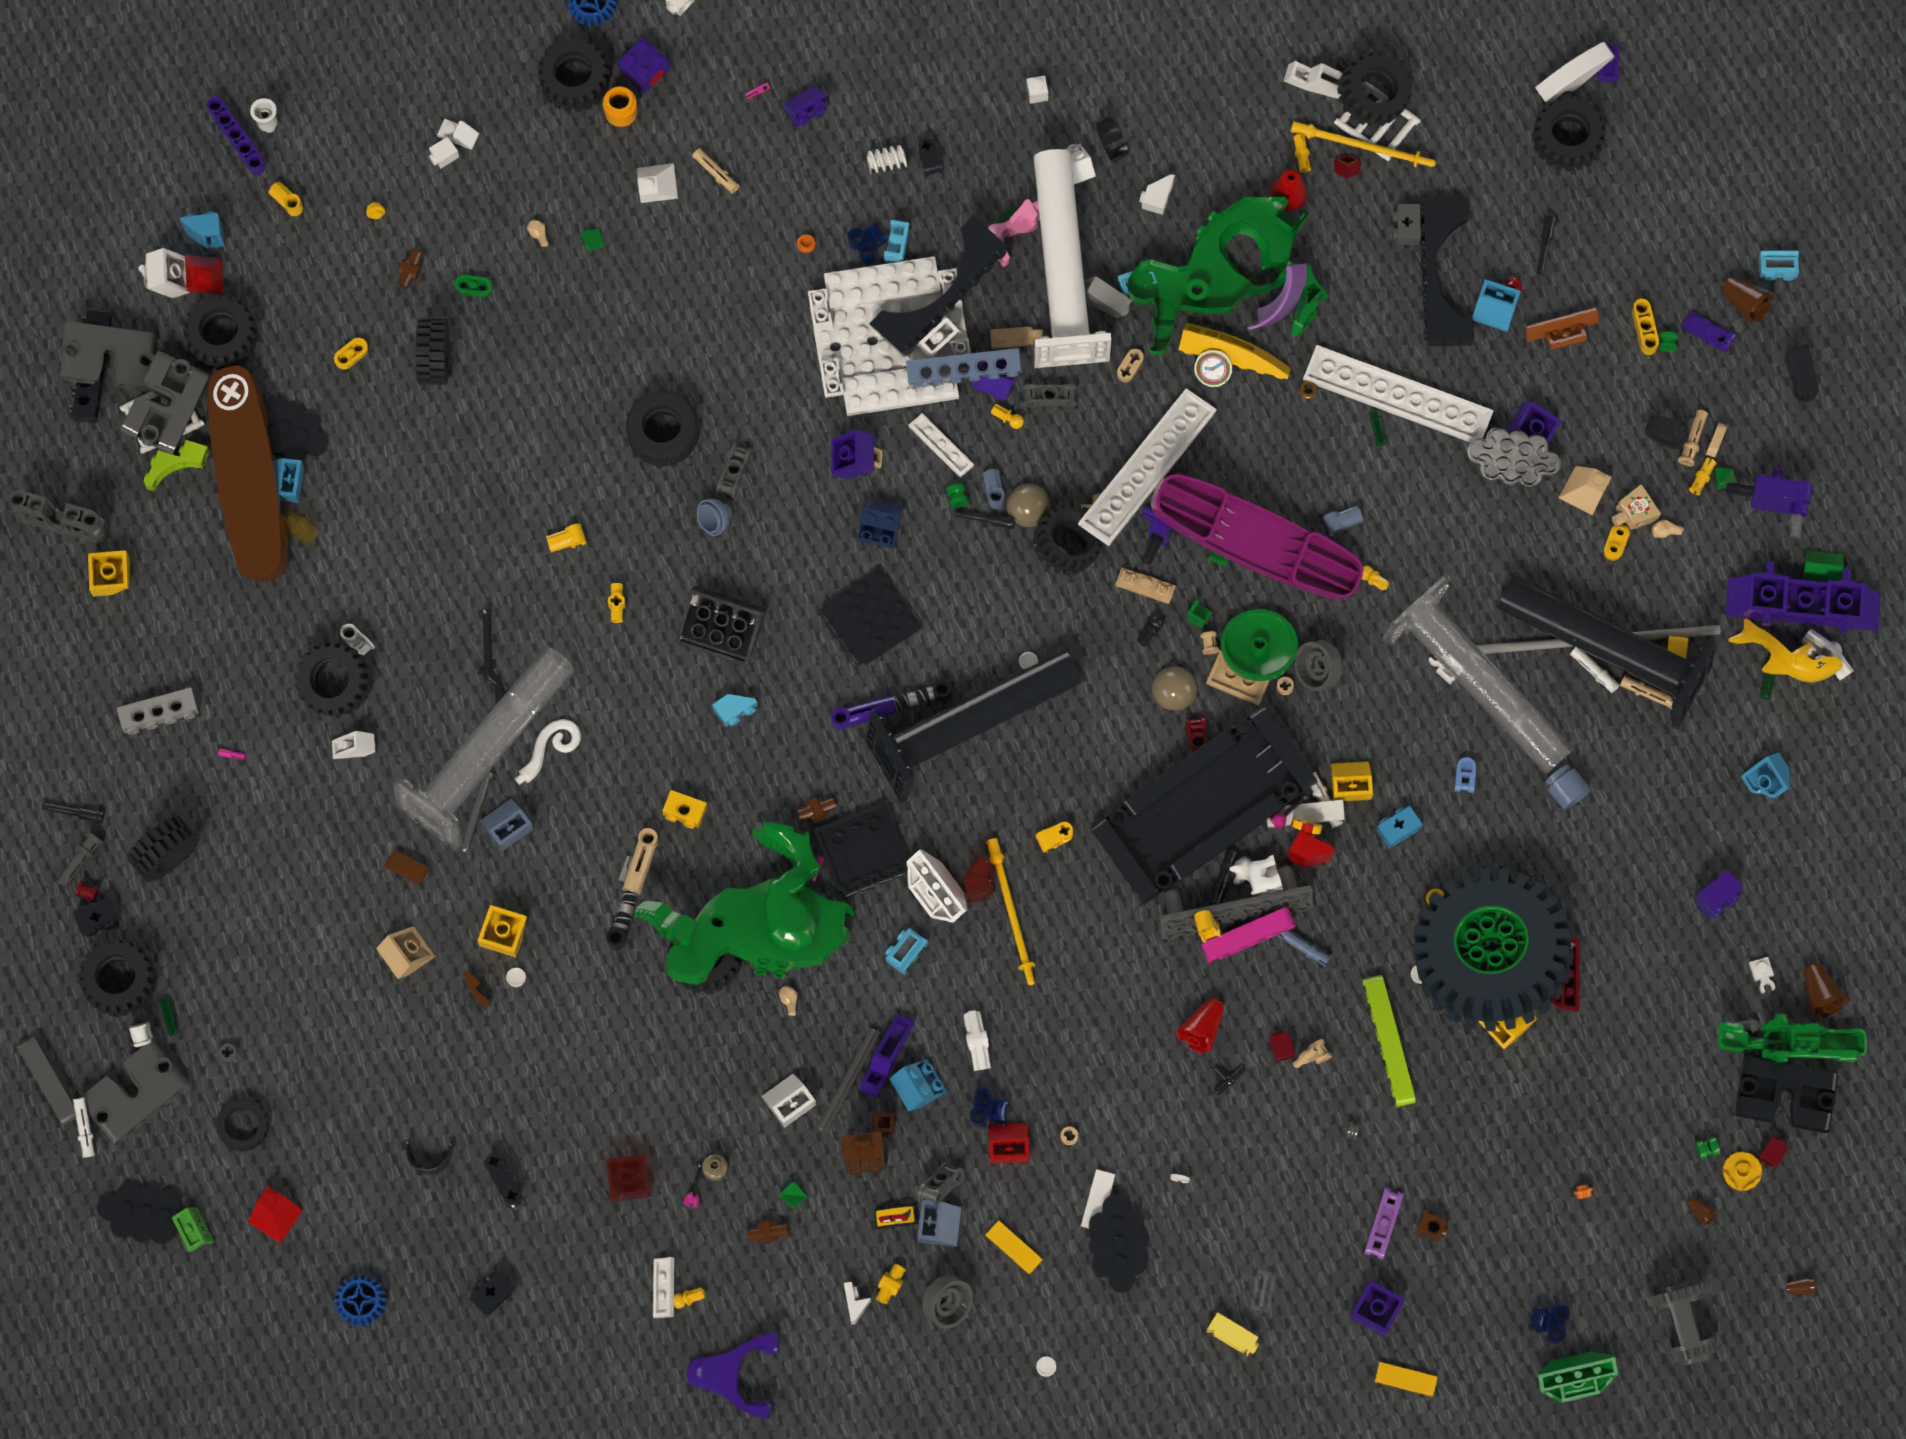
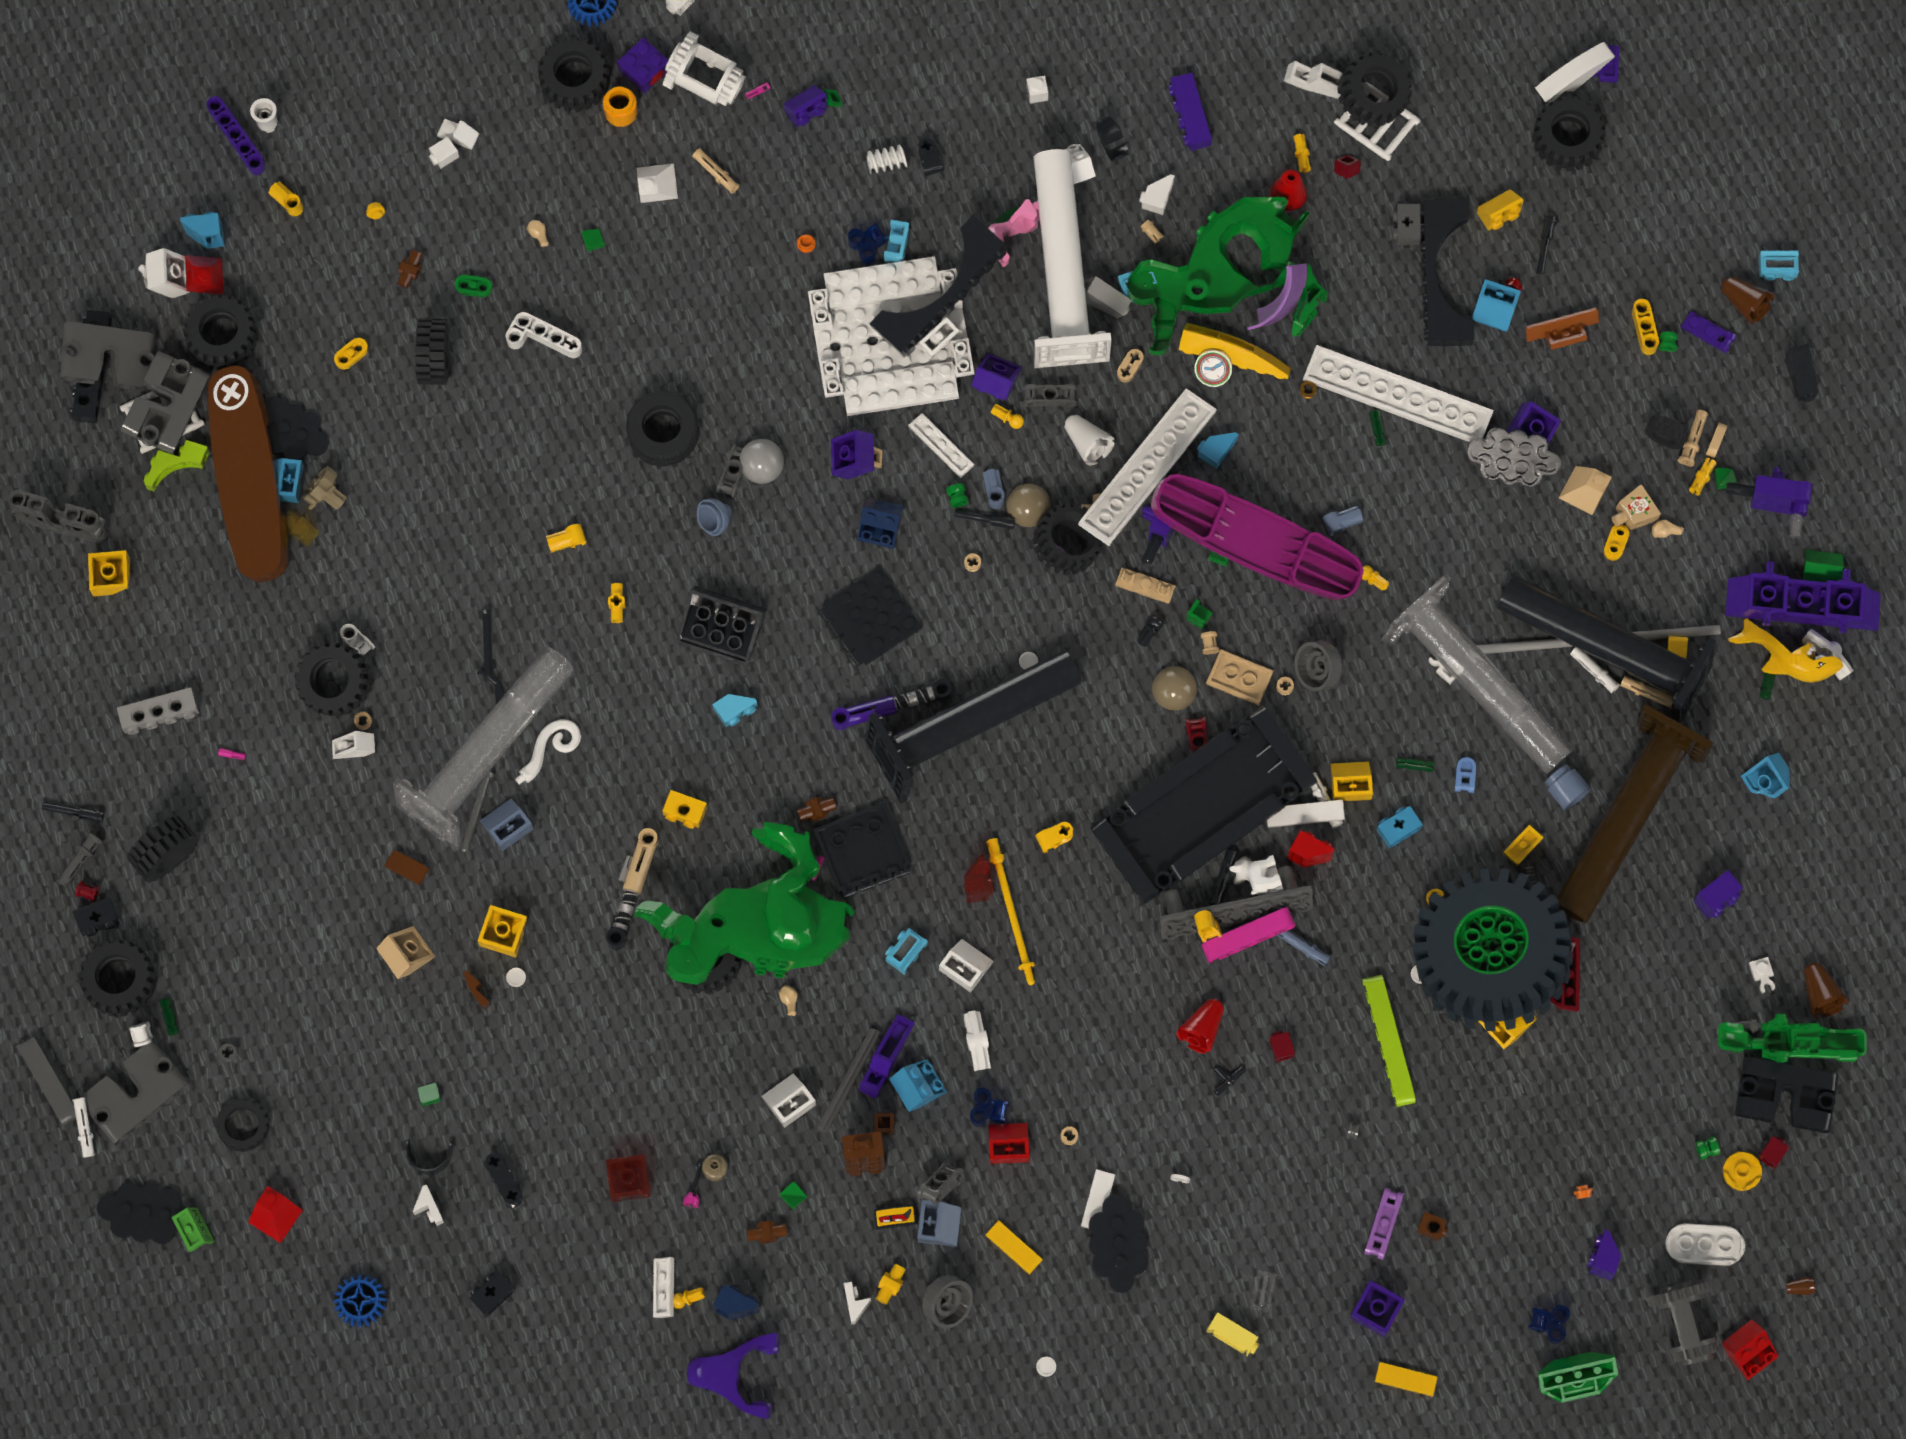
sand blue brick [906,348,1023,388] -> none
white wedge [907,849,967,922] -> none
tan hinge [990,327,1043,349] -> none
green dish [1221,609,1298,681] -> none
hinge [1269,793,1310,830] -> none
yellow bar [1291,121,1436,167] -> none
piece [1291,817,1323,834] -> none
tan piece [1293,1039,1332,1068] -> none
reddish brown cone [1687,1197,1717,1225] -> none
none -> dark tan piece [302,466,347,510]
none -> tan bush [354,712,372,730]
none -> white slope [413,1185,444,1226]
none -> green slope [417,1083,441,1107]
none -> white beam [506,312,582,358]
none -> white piece [663,31,746,106]
none -> dark blue slope [712,1285,760,1321]
none -> light grey piece [739,439,784,484]
none -> green slope [823,89,843,107]
none -> white slope [939,939,993,993]
none -> tan bush [964,553,981,572]
none -> white cone [1064,415,1115,466]
none -> tan pin [1141,220,1164,244]
none -> dark purple brick [1168,73,1212,151]
none -> dark azure slope [1197,432,1239,469]
none -> dark green axle [1396,757,1434,772]
none -> yellow slope [1477,189,1524,231]
none -> yellow plate [1503,825,1544,866]
none -> dark brown piece [1557,704,1714,924]
none -> dark purple slope [1587,1229,1621,1281]
none -> white tile [1665,1224,1745,1266]
none -> red slope [1721,1319,1779,1380]

